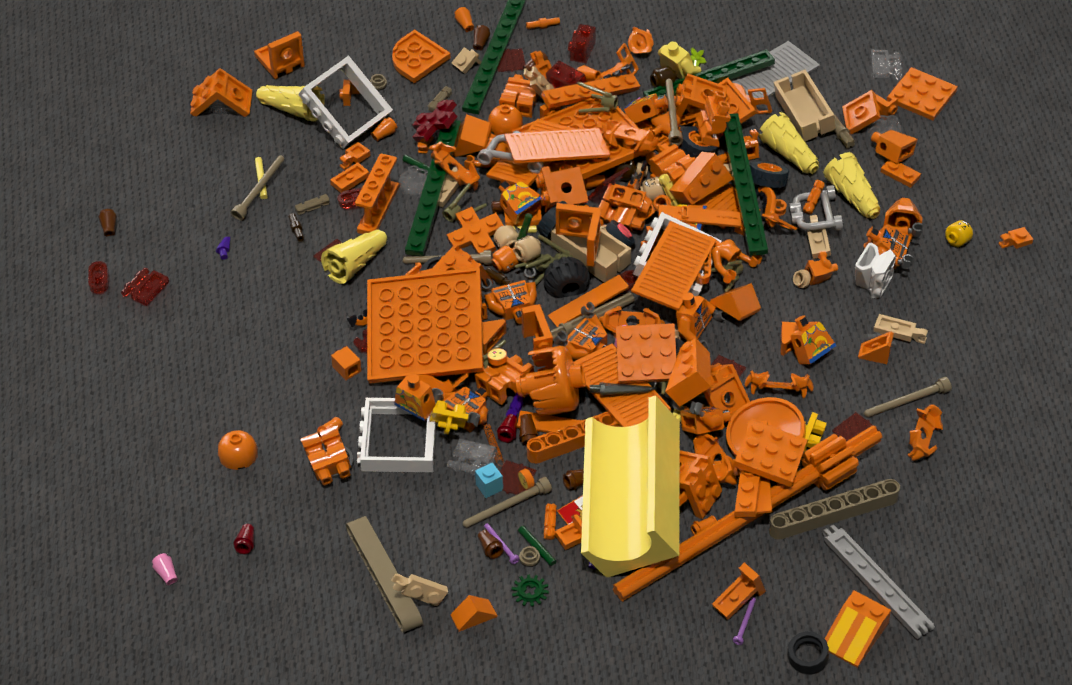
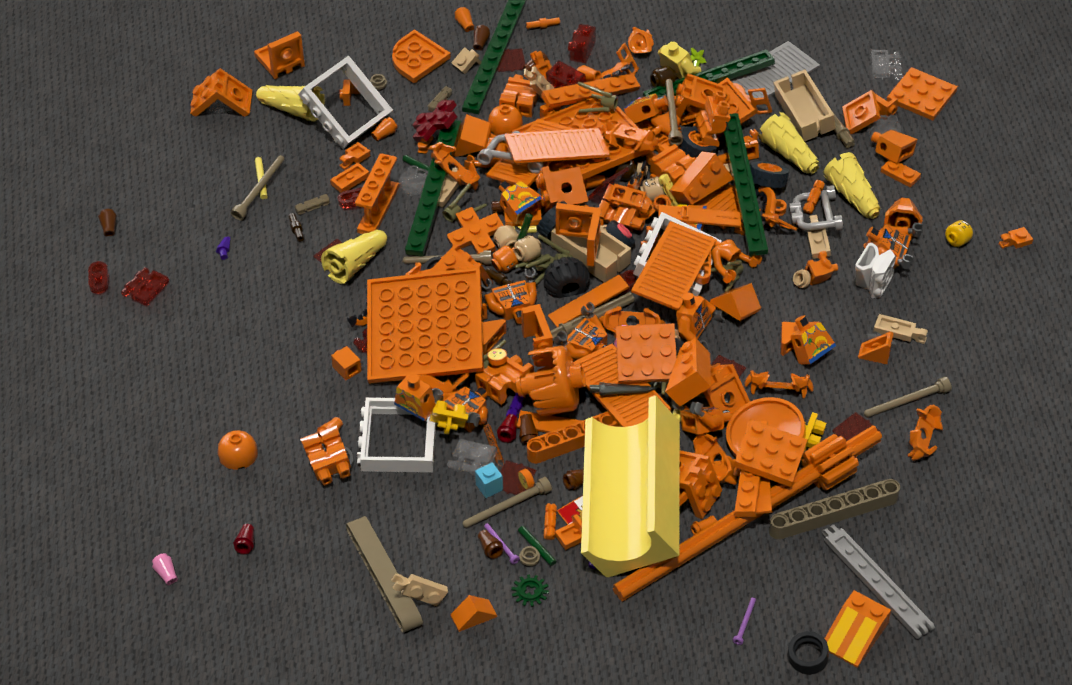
orange bracket [712,562,766,620] -> none

